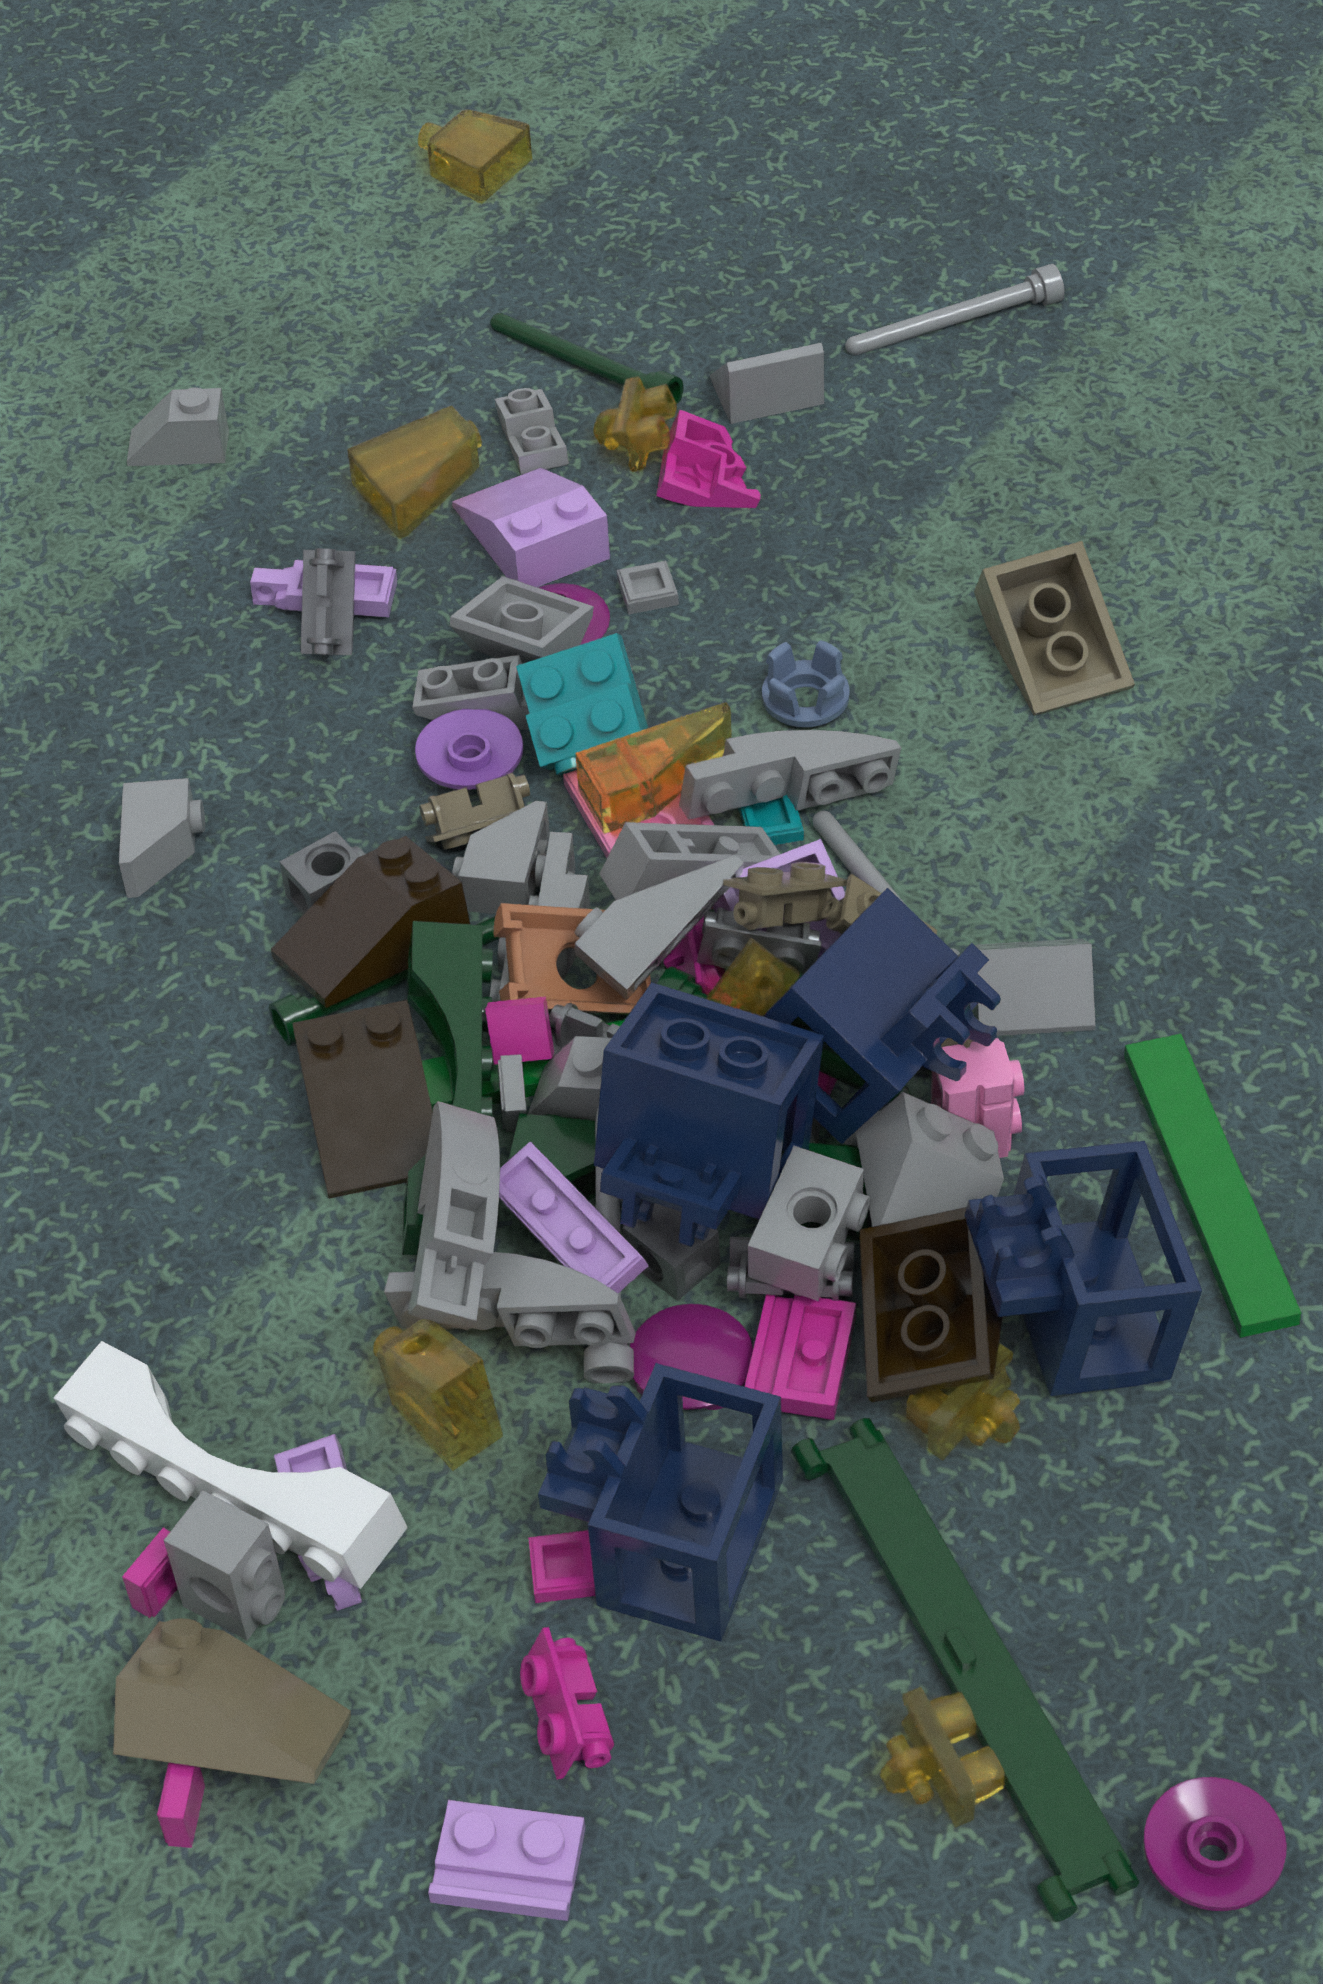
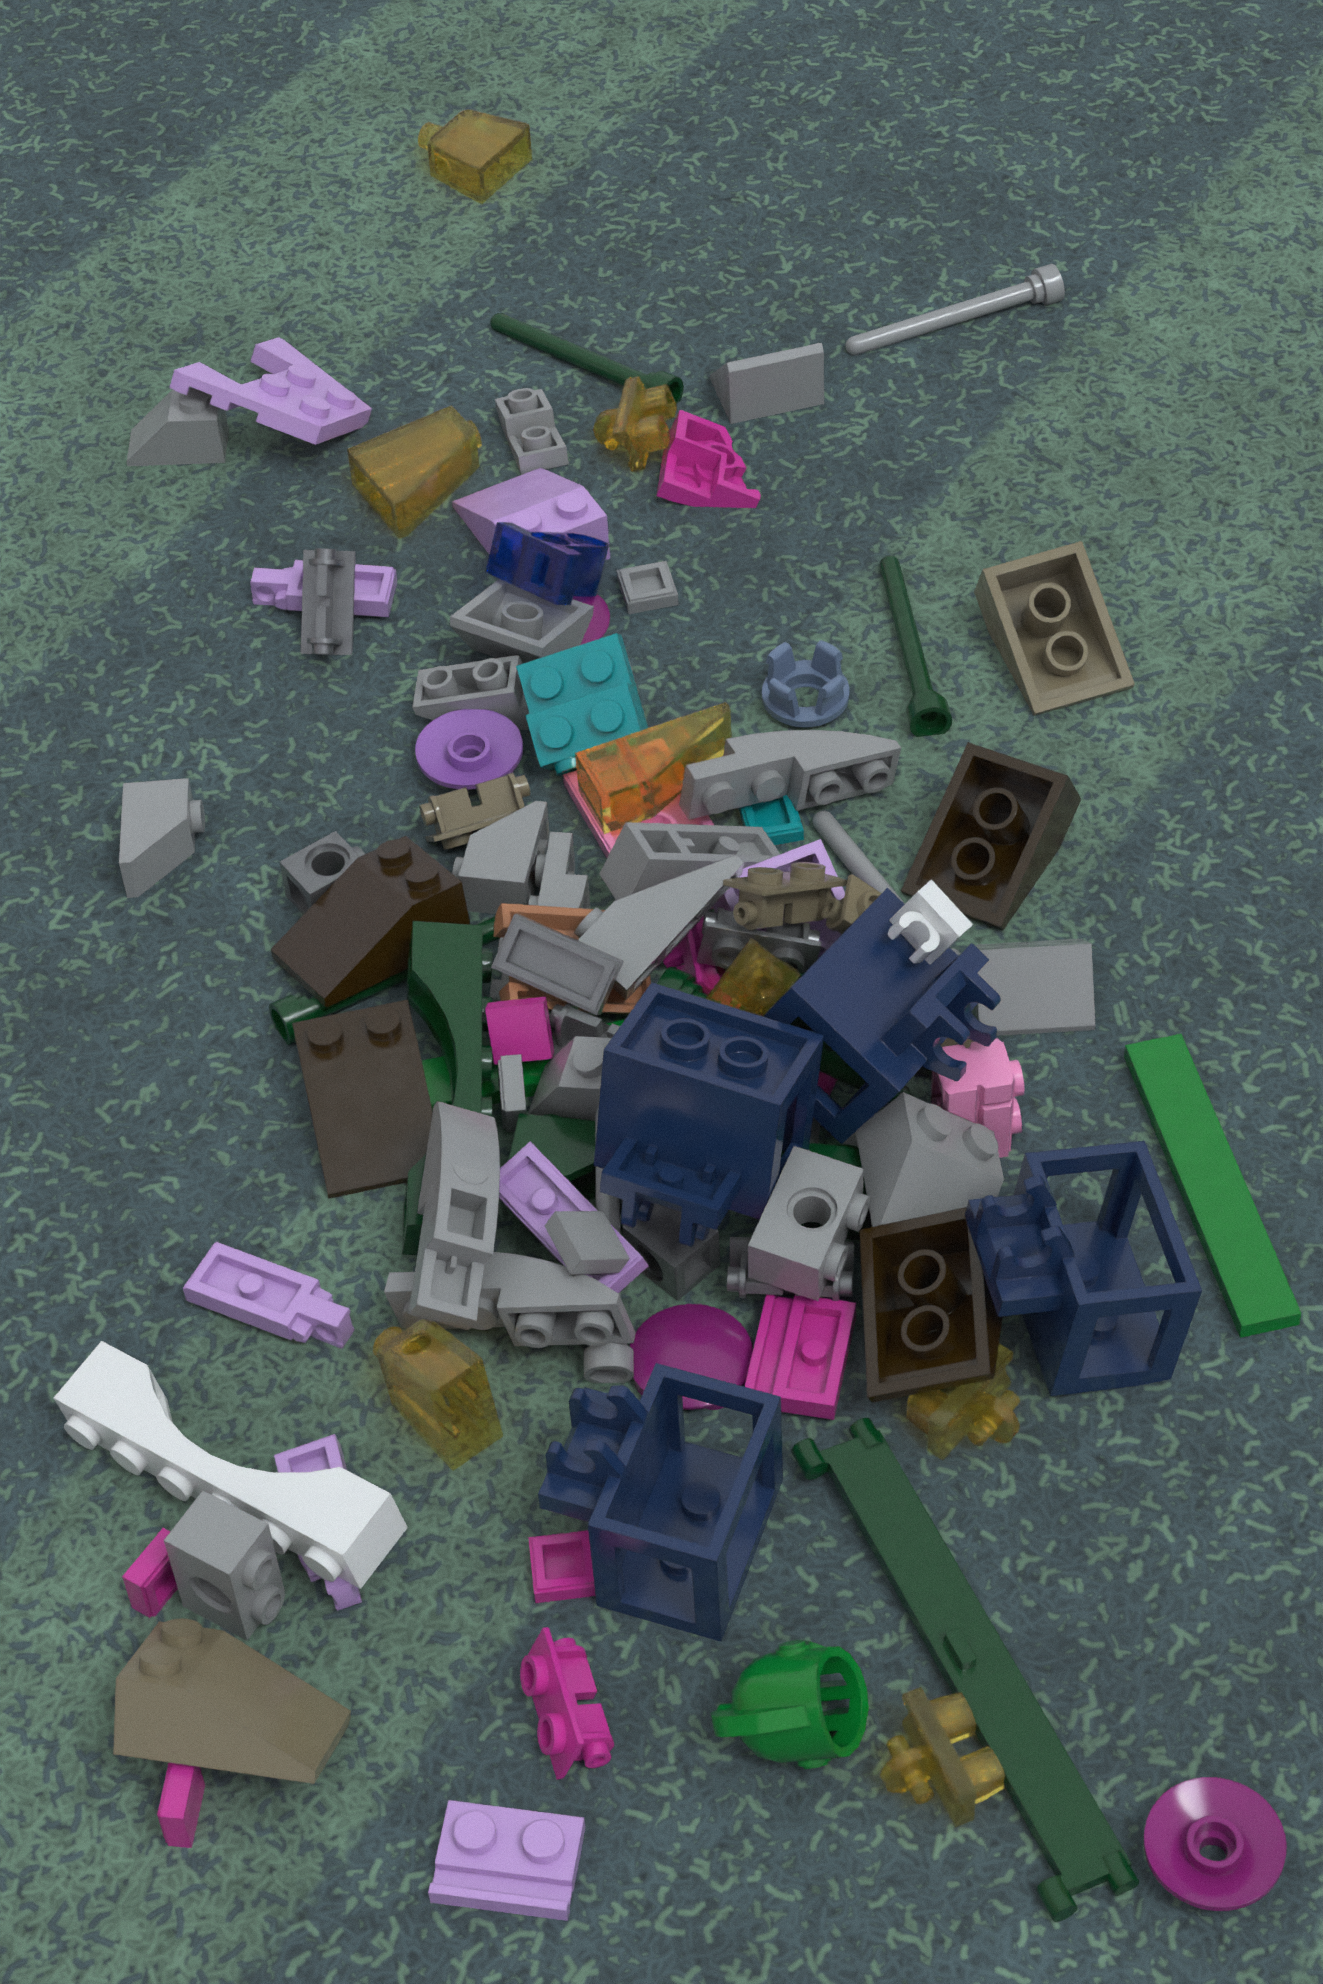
none -> lavender wing [169,337,372,445]
none -> lavender hinge [183,1242,354,1349]
none -> clear blue tile [485,522,609,605]
none -> flat silver tile [491,914,624,1015]
none -> light grey tile [544,1211,630,1274]
none -> green helmet [711,1640,869,1769]
none -> dark green piece [879,555,952,737]
none -> white tile [888,880,973,964]
none -> dark brown slope [901,742,1081,930]

